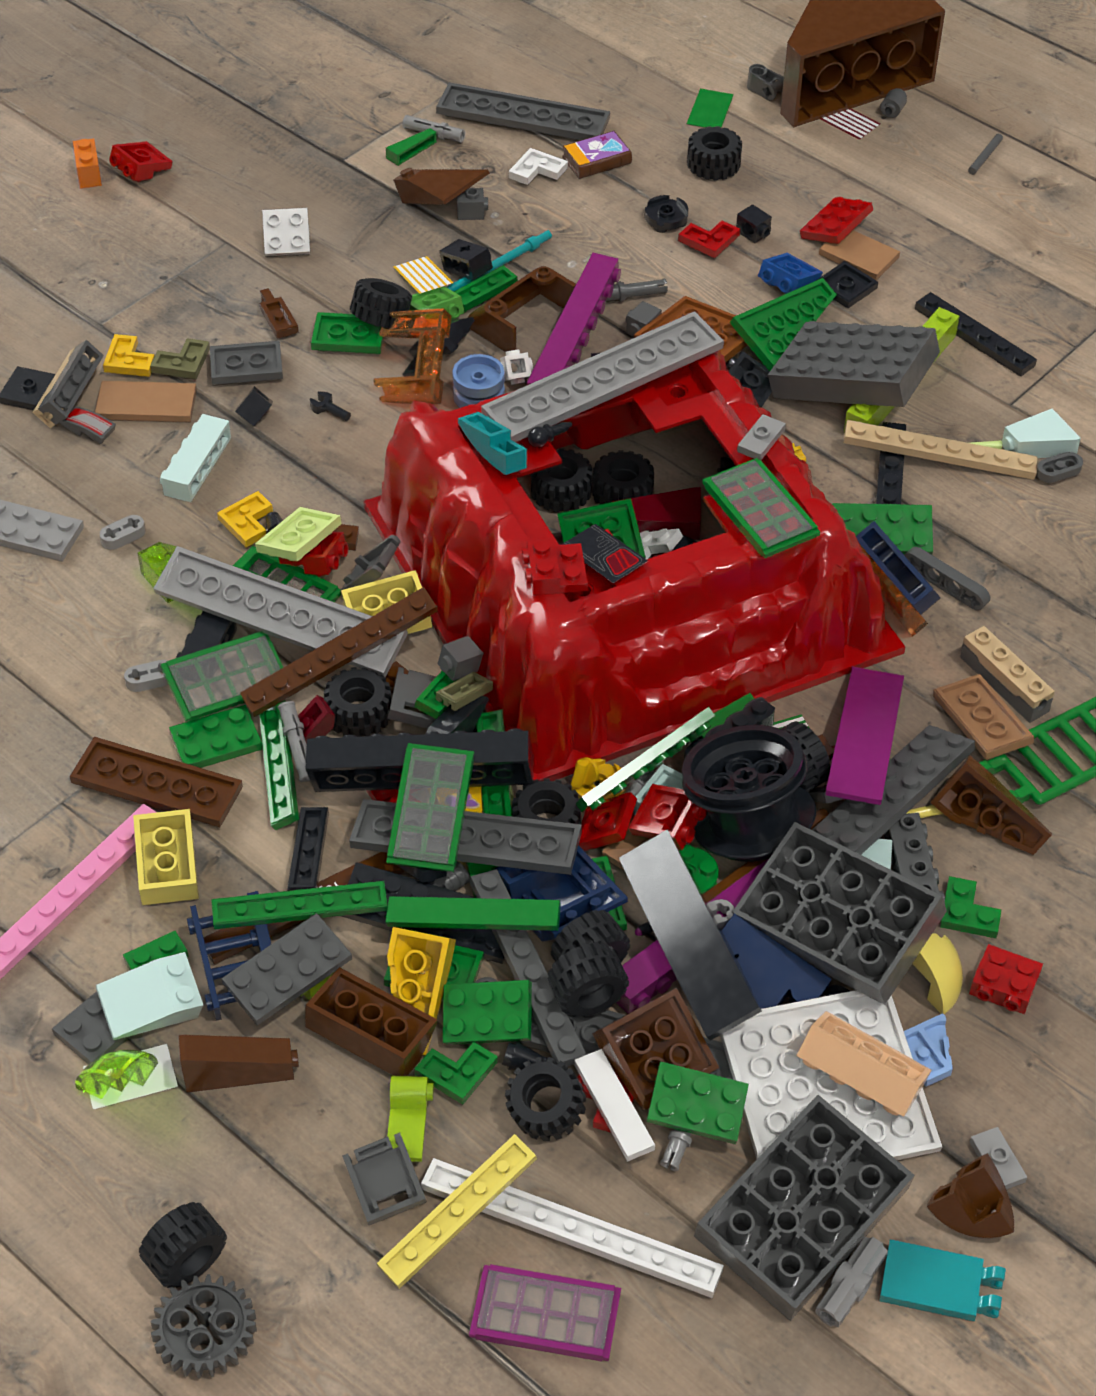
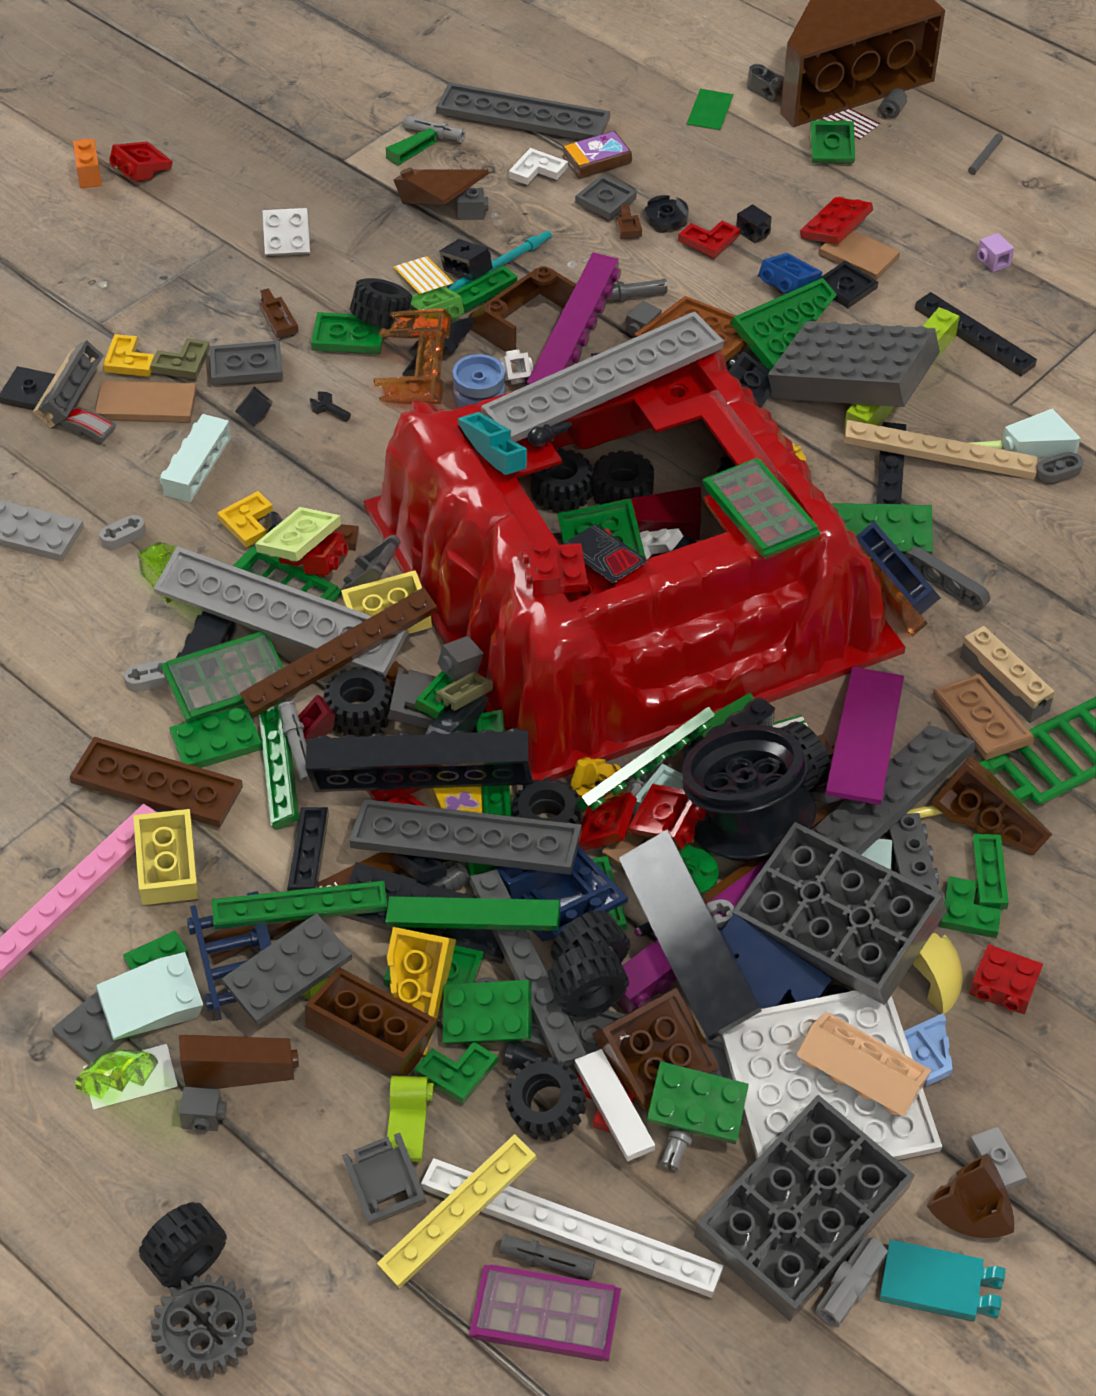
clear piece [386,743,475,872] -> none
black tyre [687,126,742,180] -> none
light grey plate [737,414,786,460] -> none
none -> dark grey brick [179,1087,227,1133]
none -> dark grey pin [499,1234,596,1280]
none -> dark grey plate [575,175,637,220]
none -> reddish brown plate [616,205,642,239]
none -> green plate [809,120,855,163]
none -> green plate [972,834,1009,910]
none -> lavender brick [977,233,1014,272]

